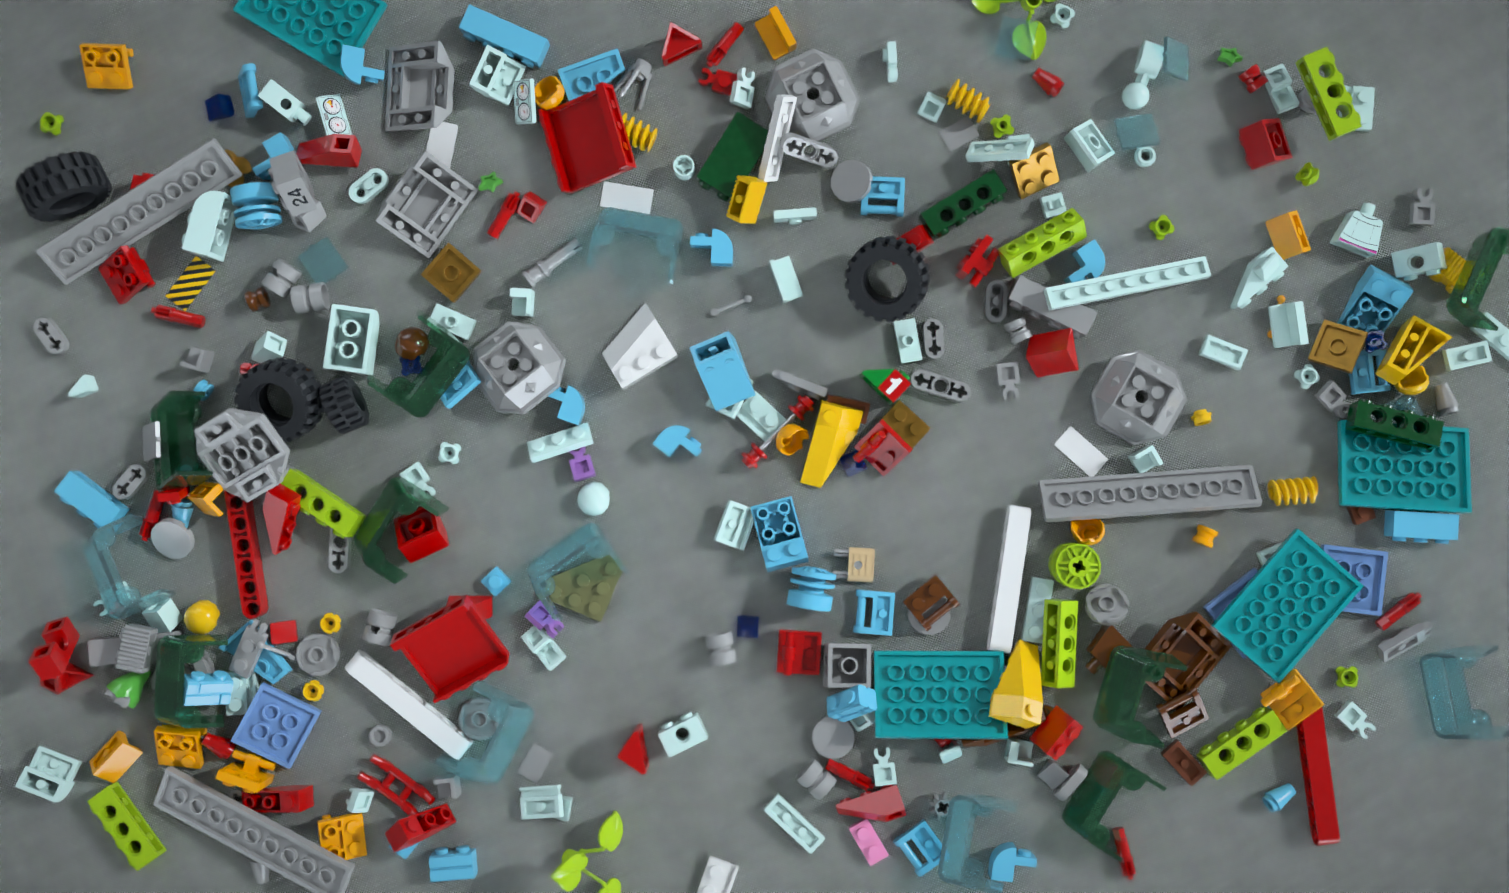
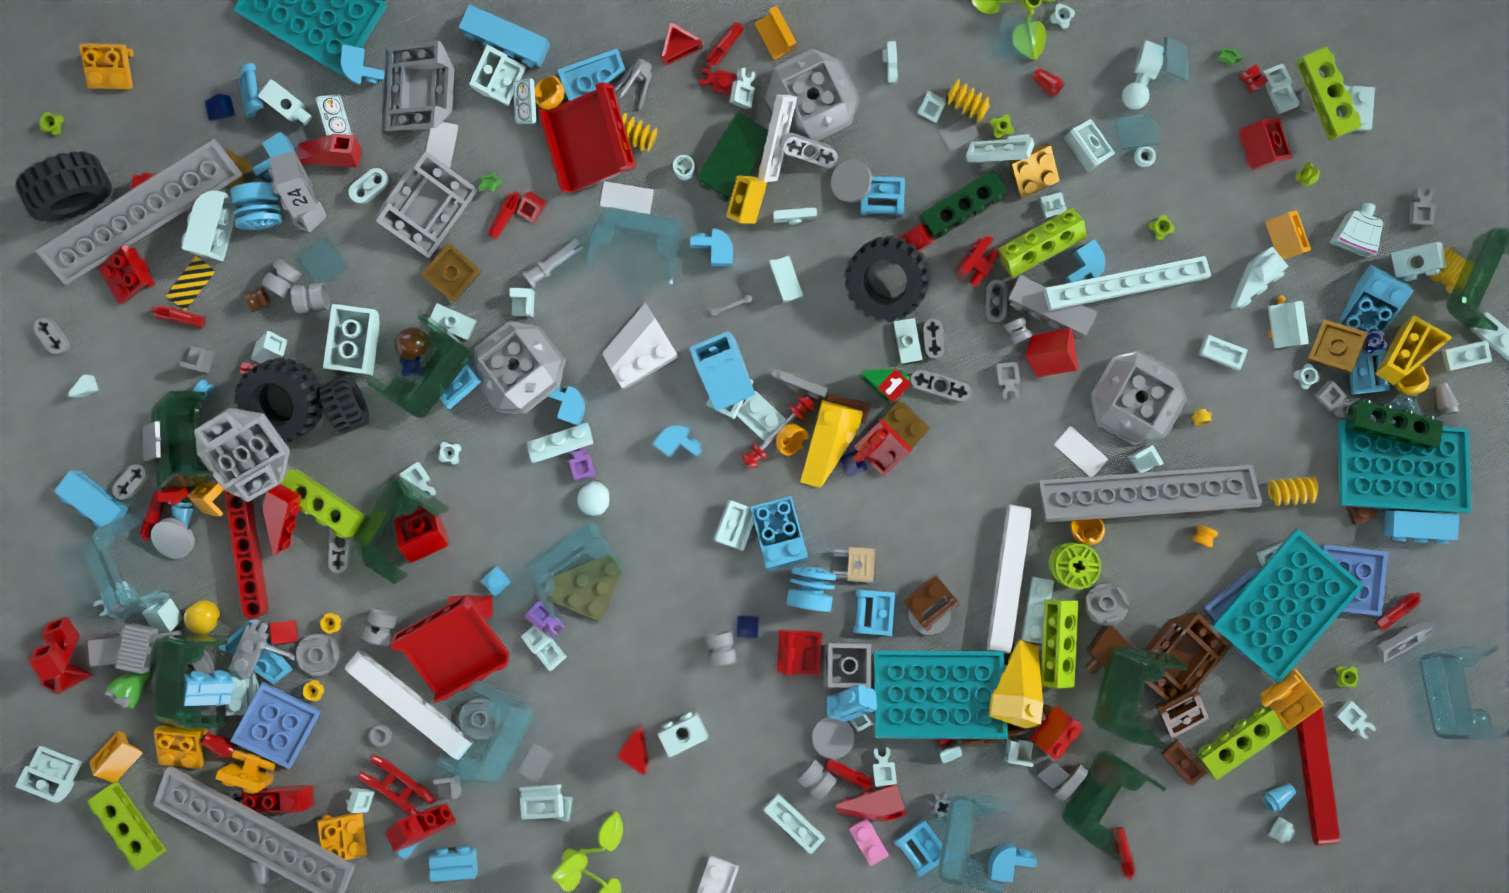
none -> light aqua plate [1268,816,1295,843]

